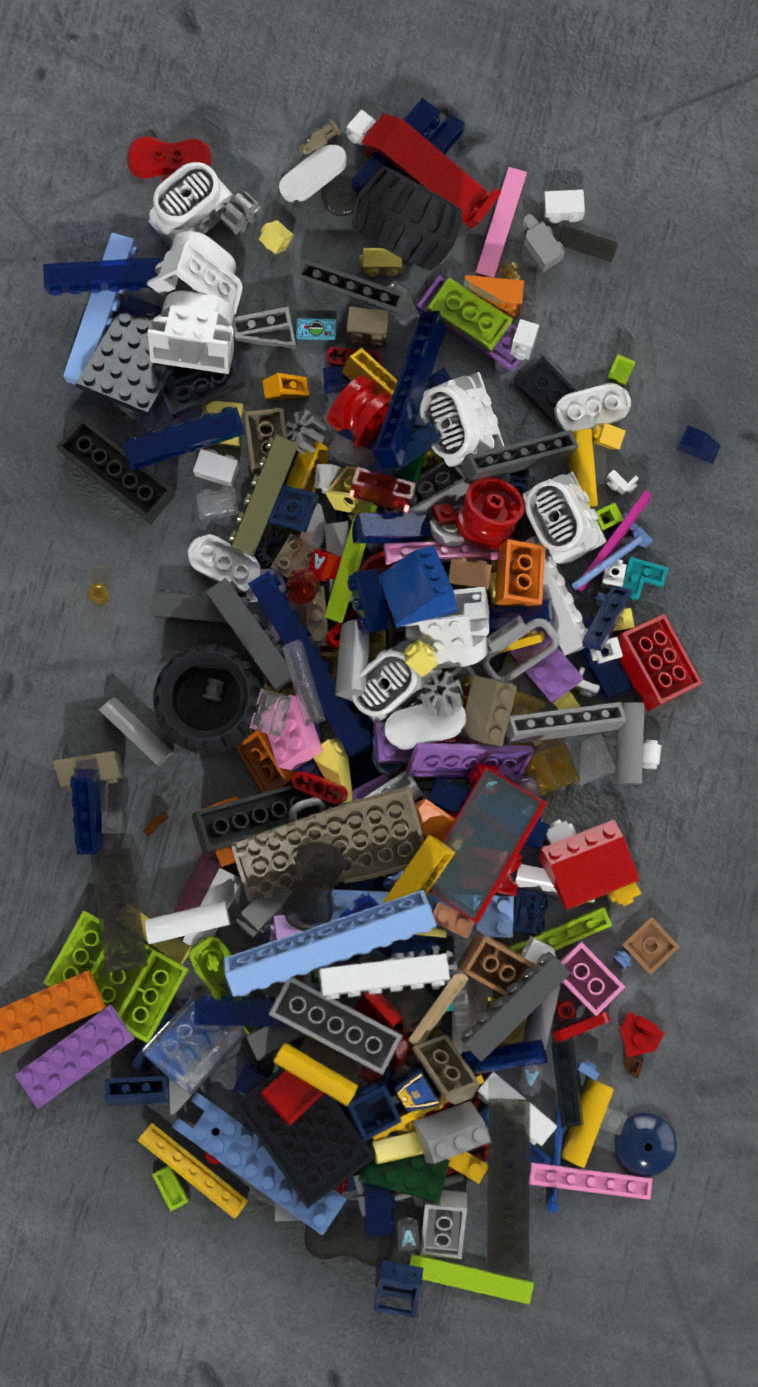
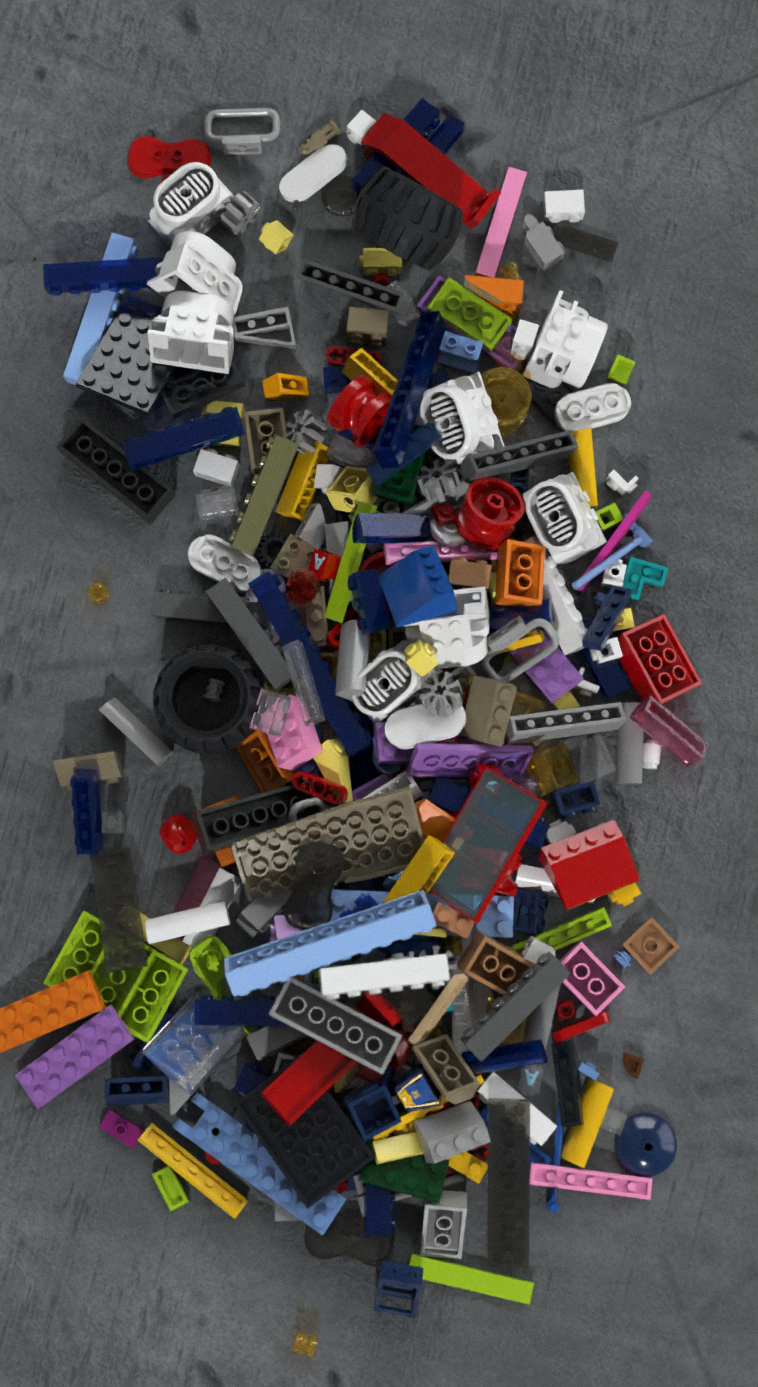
reddish brown tile [143,812,168,836] -> none
dark blue plate [268,485,319,533] -> none
yellow brick [273,1042,358,1106] -> none
tile [296,319,336,340] -> none
clear smoke tile [299,1035,363,1083] -> none
clear red brick [349,467,416,513] -> none
clear brick [397,1217,420,1251] -> none
yellow brick [592,423,626,450] -> none
red plate [618,1011,665,1058] -> none
clear blue slope [677,425,721,464] -> none
none -> magenta plate [99,1108,145,1149]
none -> red hair [159,814,198,854]
none -> light grey bar [204,108,280,155]
none -> clear yellow wheel [292,1330,319,1358]
none -> red plate [371,273,390,288]
none -> light grey gear [417,460,461,503]
none -> medium blue panel [438,331,483,375]
none -> clear yellow wheel [444,936,462,956]
none -> clear yellow piece [481,367,532,436]
none -> white brick [522,290,608,388]
none -> dark blue piece [551,781,601,820]
none -> clear pink brick [629,695,709,767]

